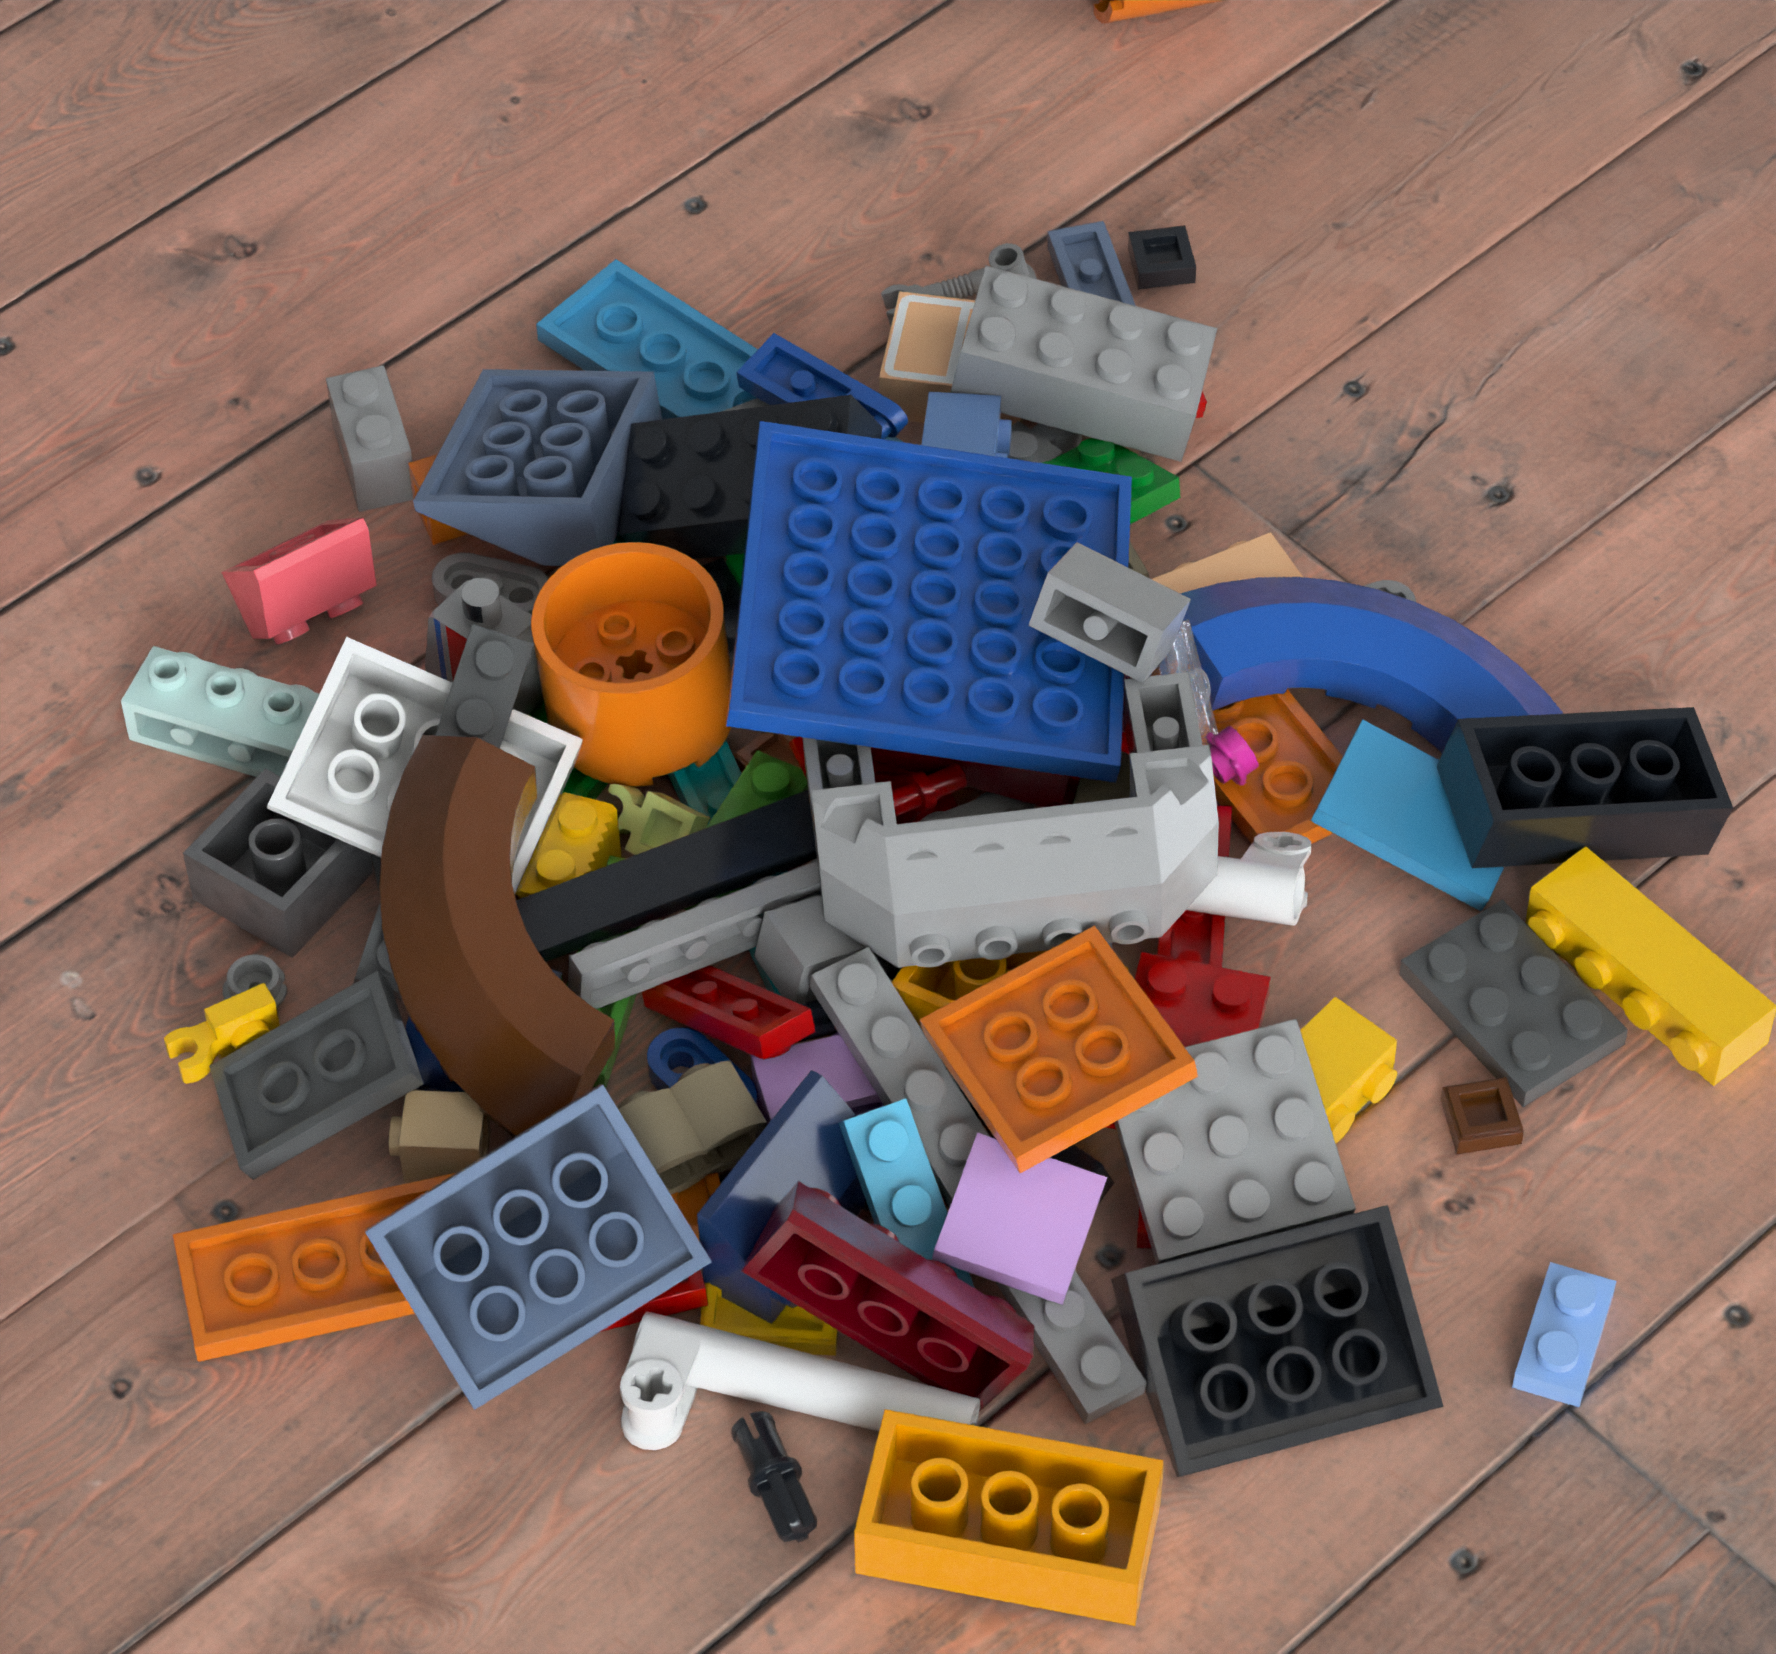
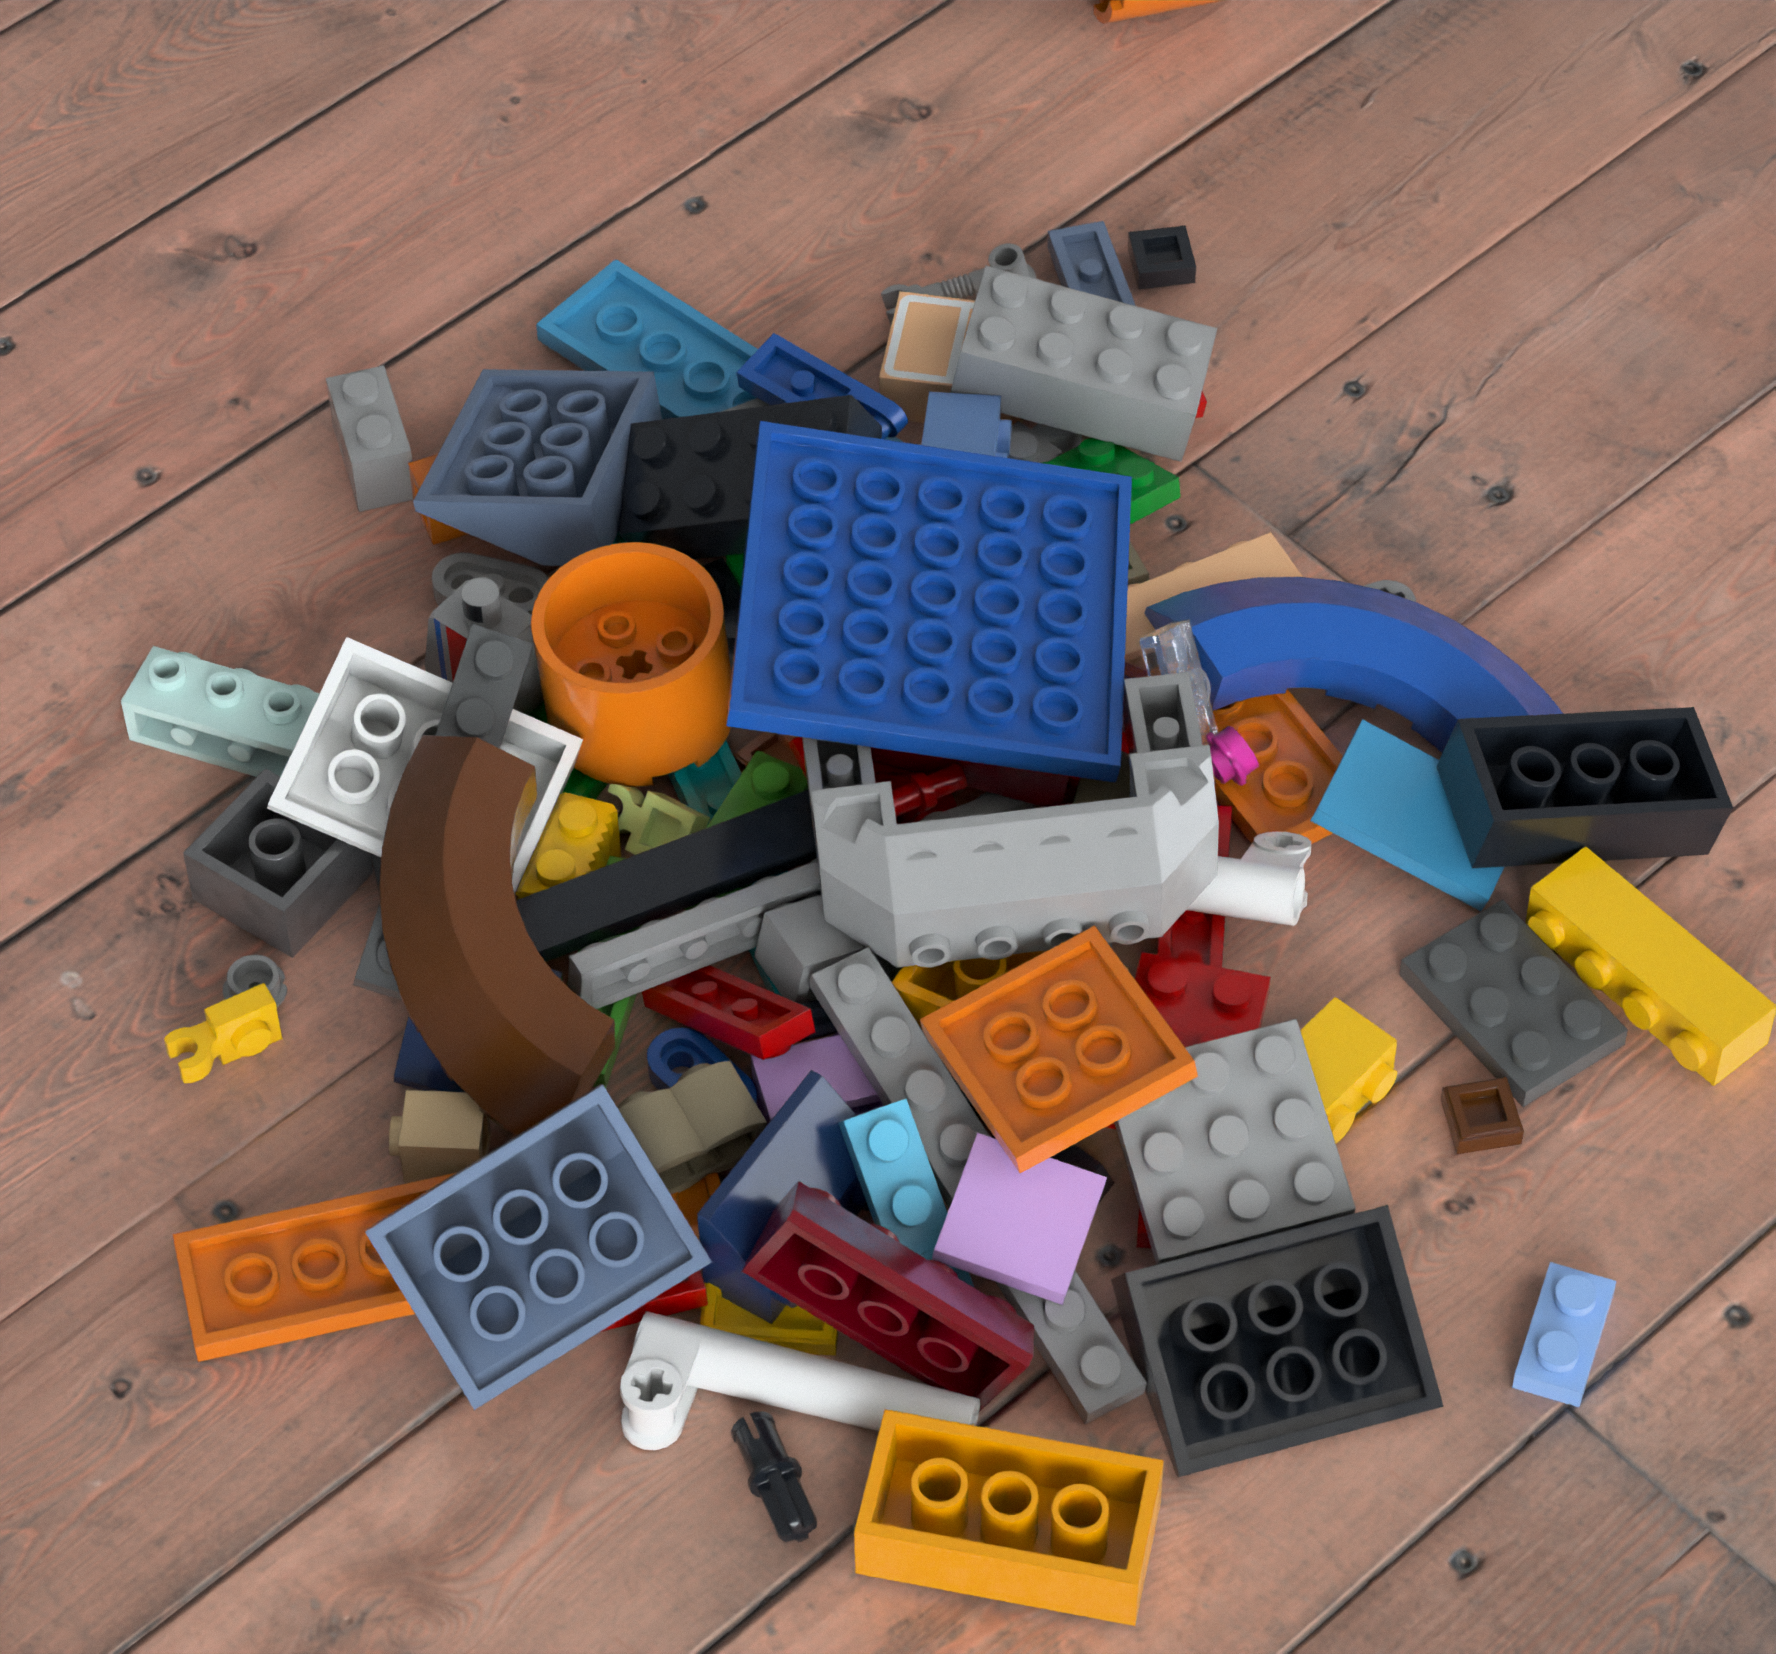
dark grey plate [209,971,423,1180] -> none
coral slope [222,518,377,645] -> none
light grey brick [1029,542,1191,683] -> none

